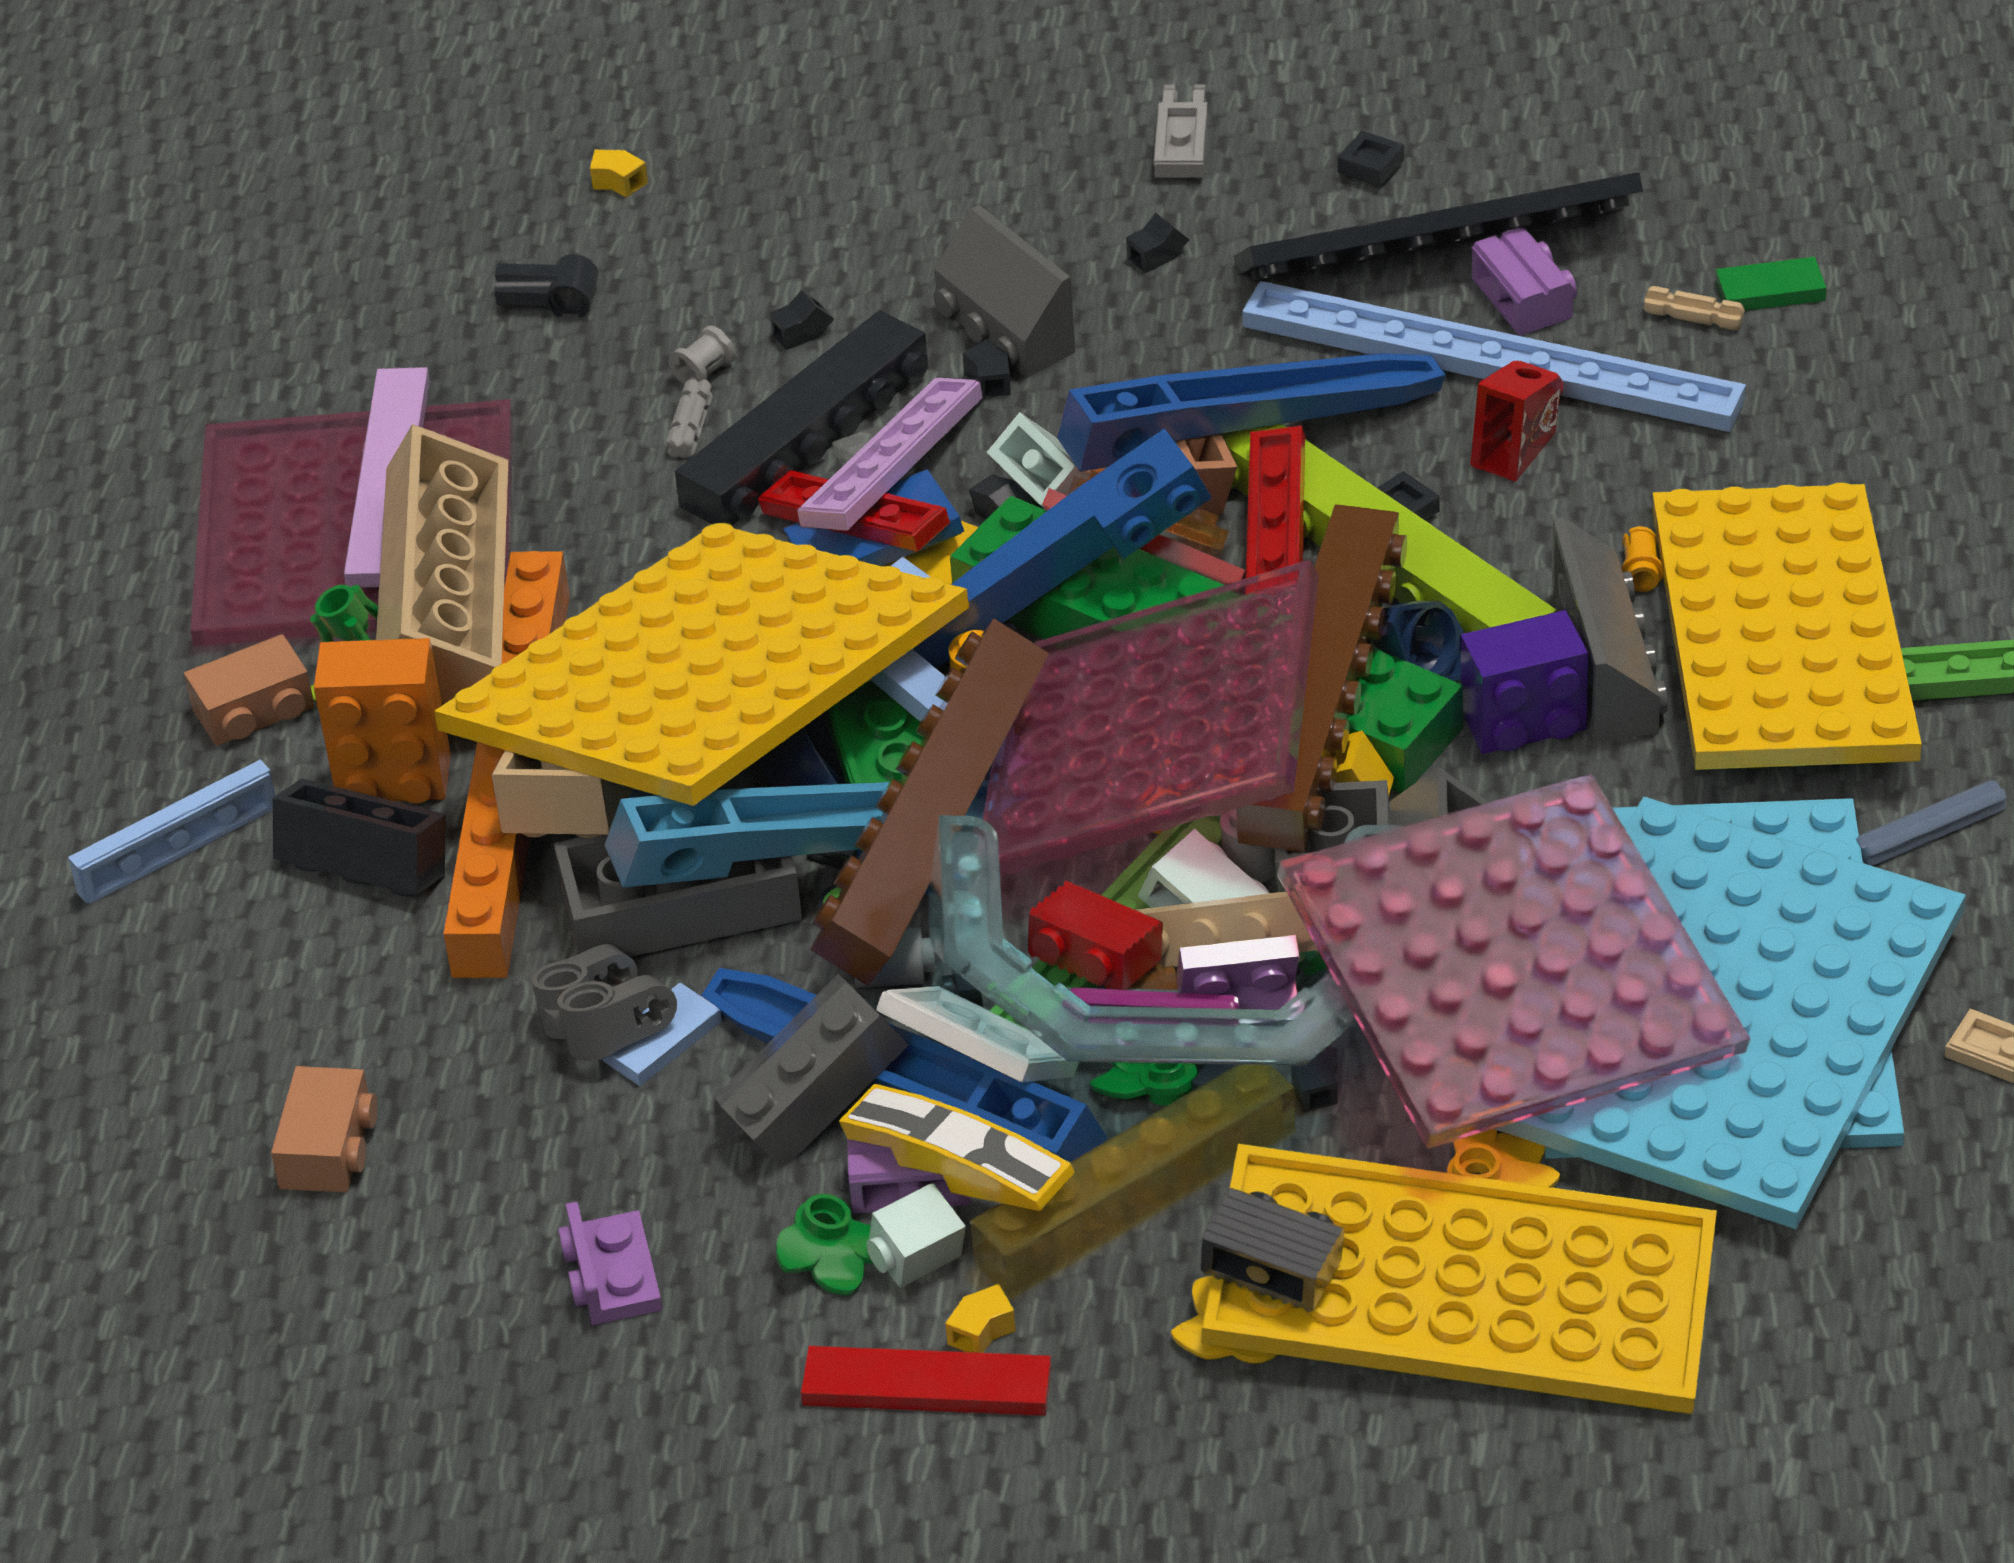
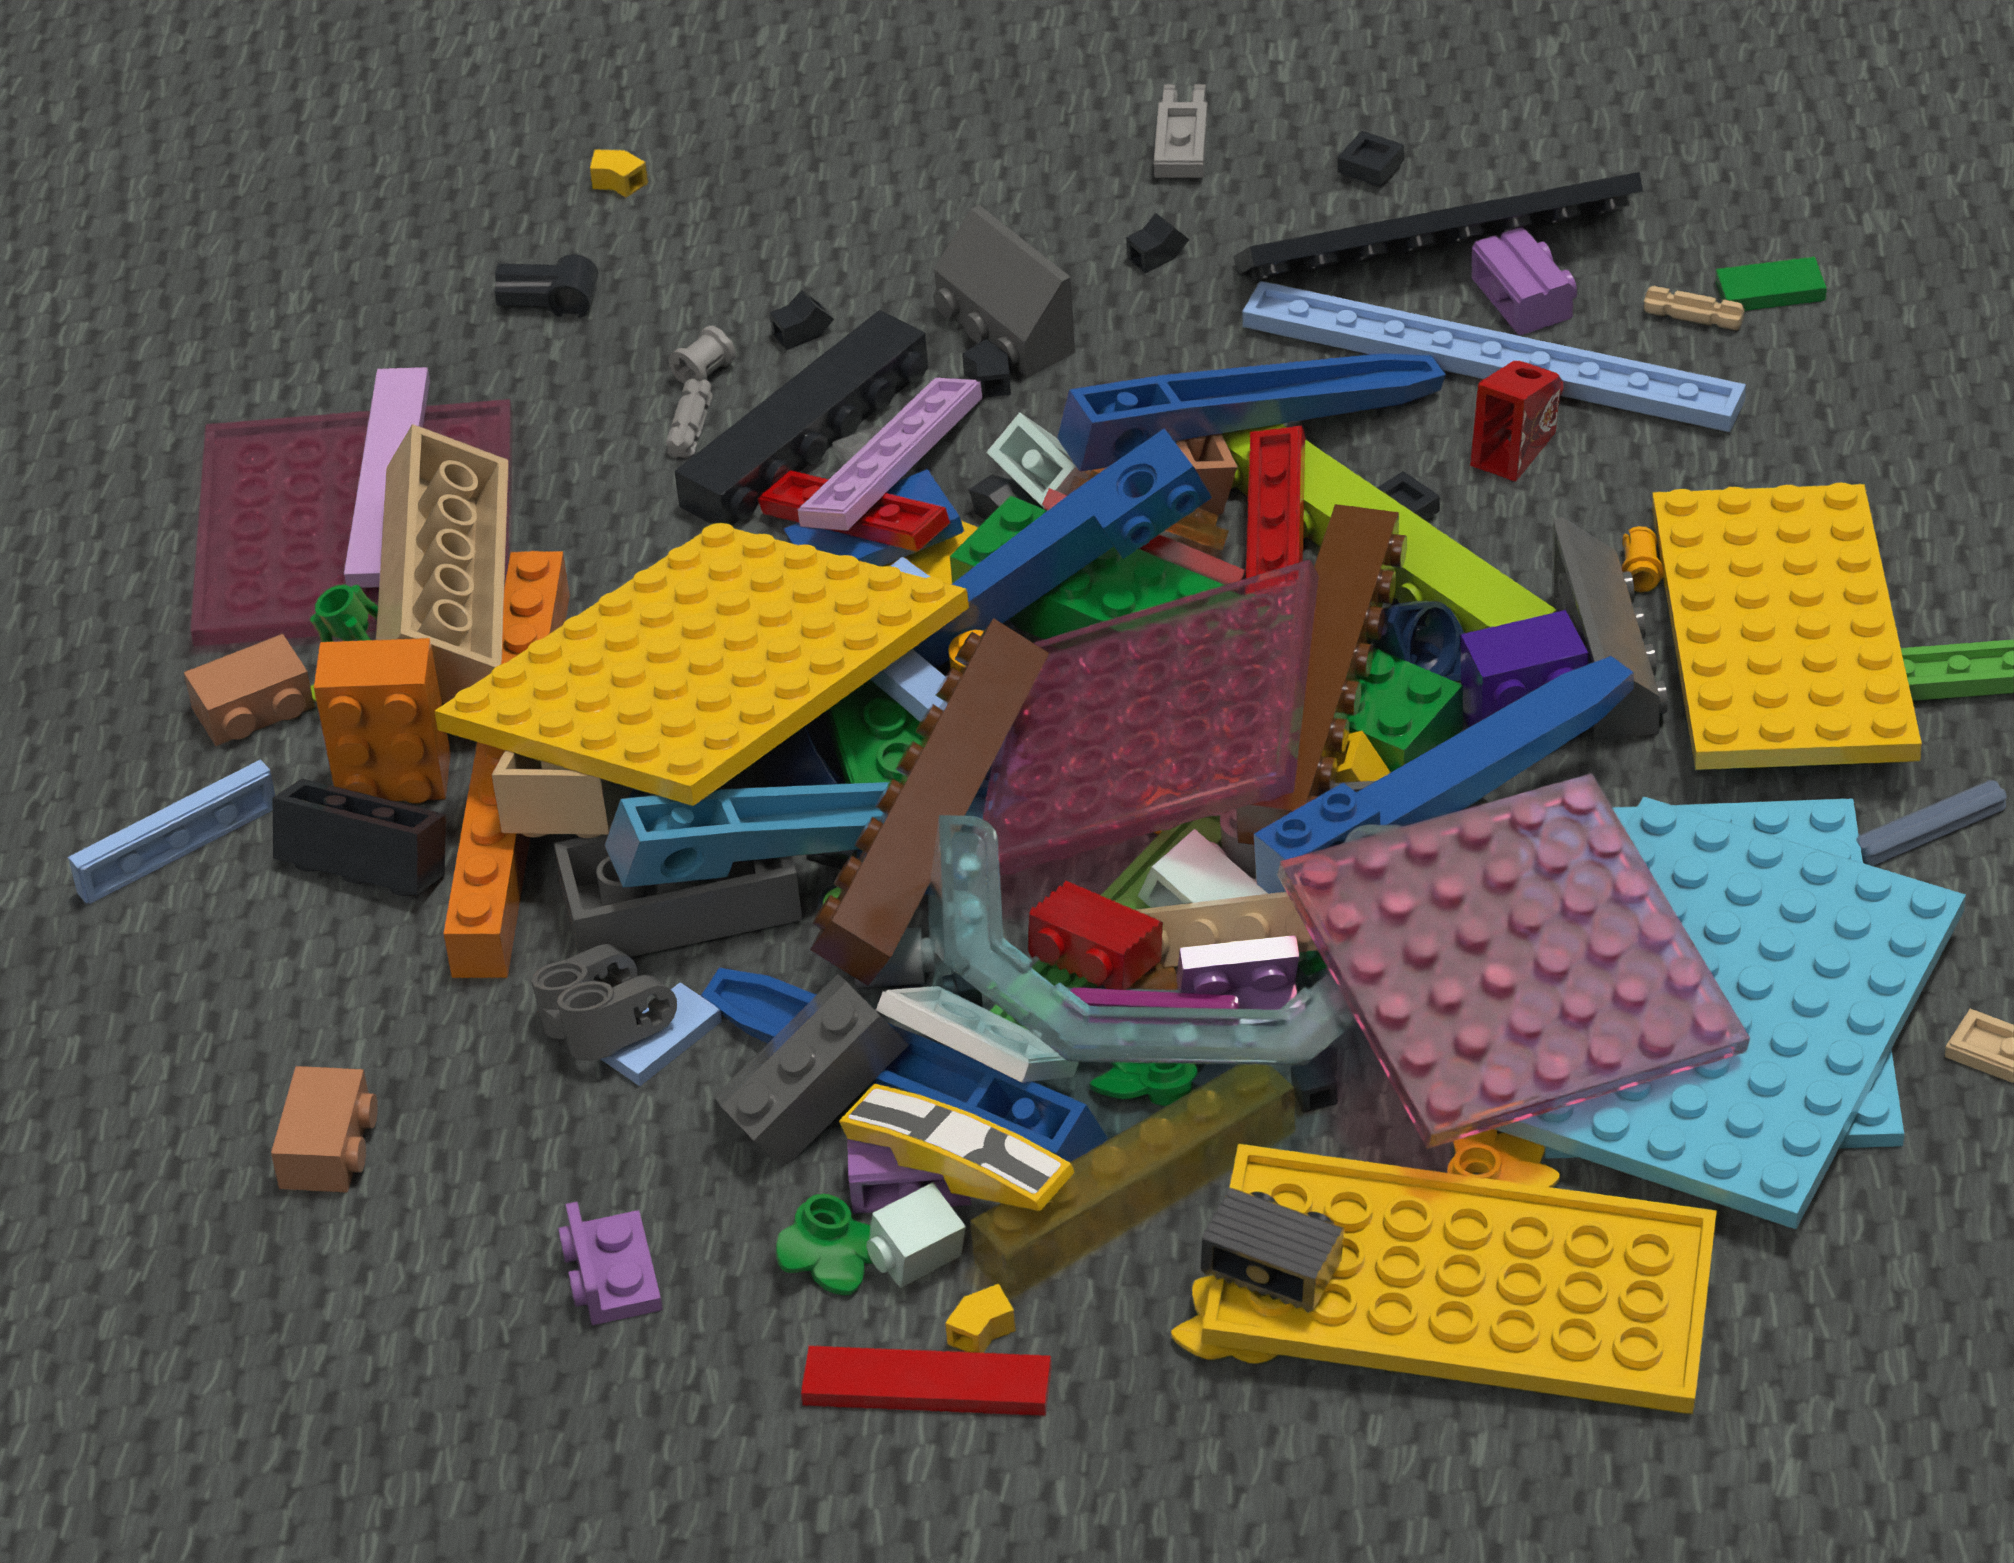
none -> blue piece [1254,656,1634,894]

